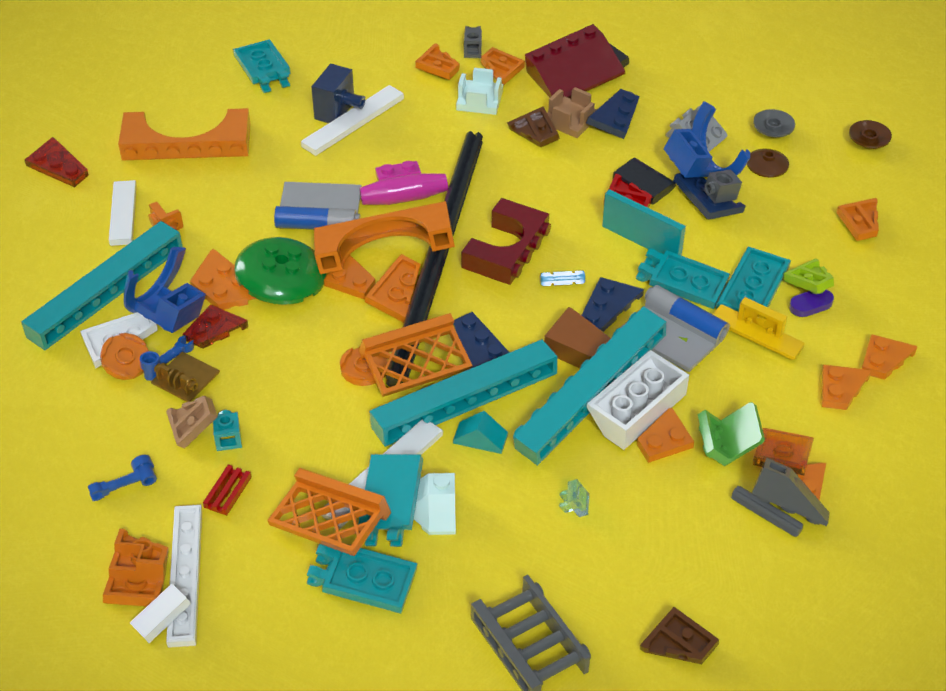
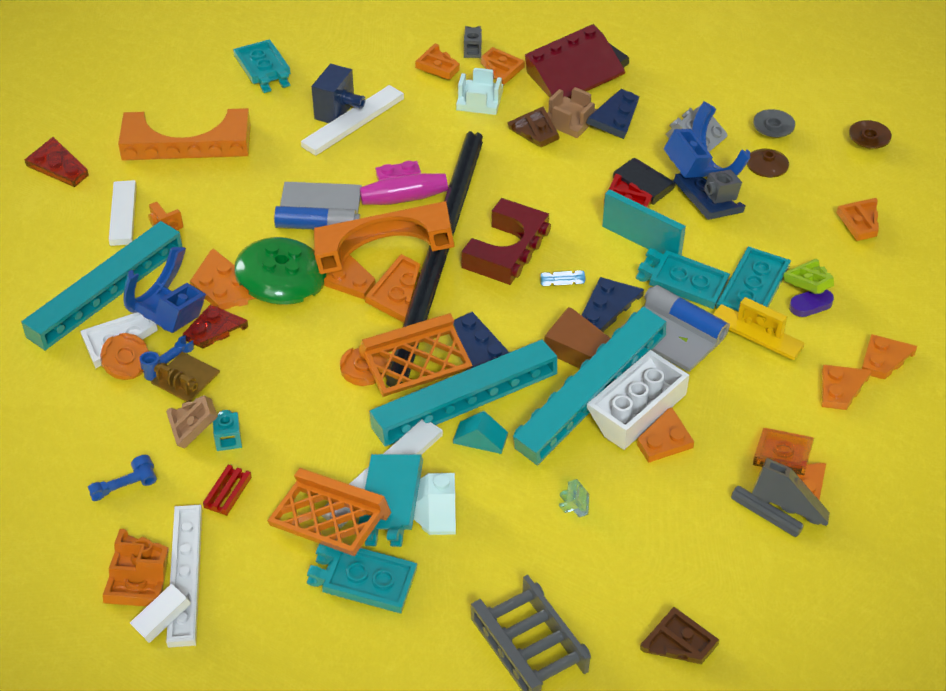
bright green bracket [697,402,765,466] -> none

